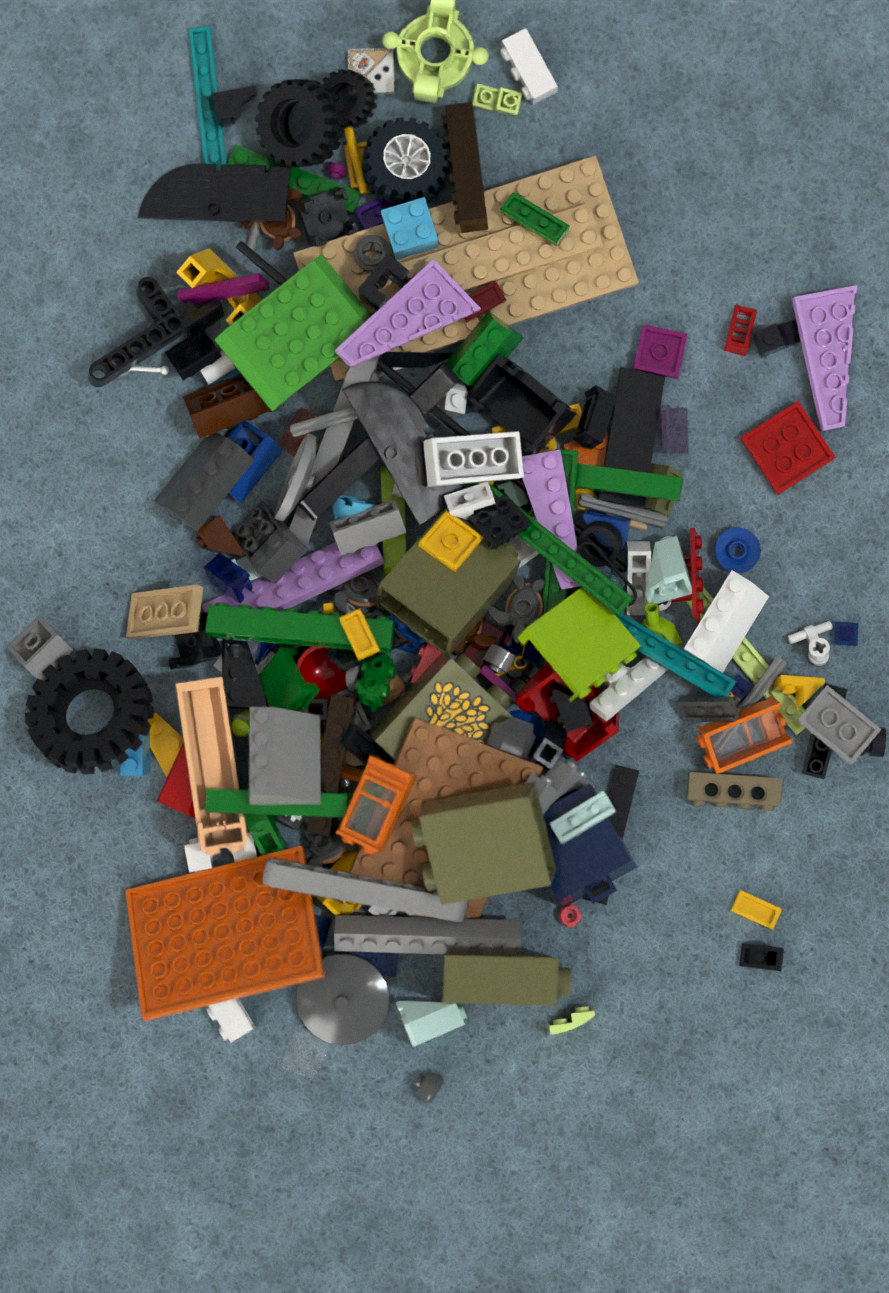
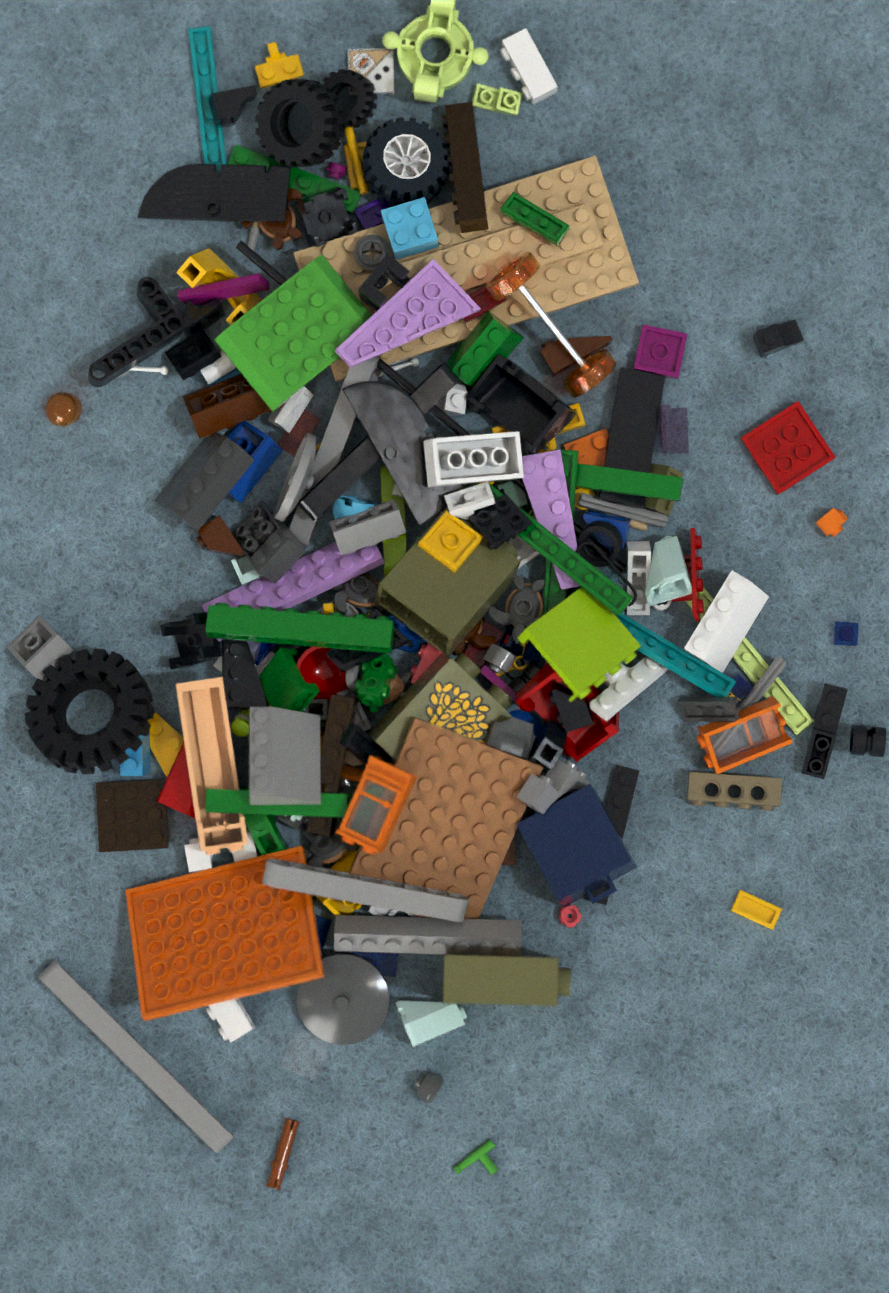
tan plate [126,585,203,640] -> none
clear blue hinge [203,553,253,603] -> none
light grey axle [290,406,358,437] -> none
yellow tile [339,608,380,660] -> none
black sticker [380,352,453,368] -> none
olive brick [412,782,556,905] -> none
light aqua hinge [549,791,616,845] -> none
yellowish green slope [549,1006,595,1035] -> none
black window [572,385,617,450] -> none
lime arm [642,602,683,647] -> none
blue dish [715,527,761,573] -> none
red slope [724,305,757,356] -> none
black slope [739,943,784,971] -> none
yellow slope [773,675,825,709] -> none
white piece [787,621,833,666] -> none
lavender wing [791,285,857,431] -> none
light grey plate [797,685,881,765] -> none
none -> light grey beam [38,959,234,1153]
none -> clear orange hair [45,392,83,427]
none -> dark brown plate [96,779,169,852]
none -> yellow hinge [255,42,304,89]
none -> dark orange pin [266,1118,300,1190]
none -> white panel [268,386,313,433]
none -> bright green piece [453,1139,498,1175]
none -> clear orange axle [486,252,617,398]
none -> reddish brown slope [539,336,613,377]
none -> orange plate [816,508,848,537]

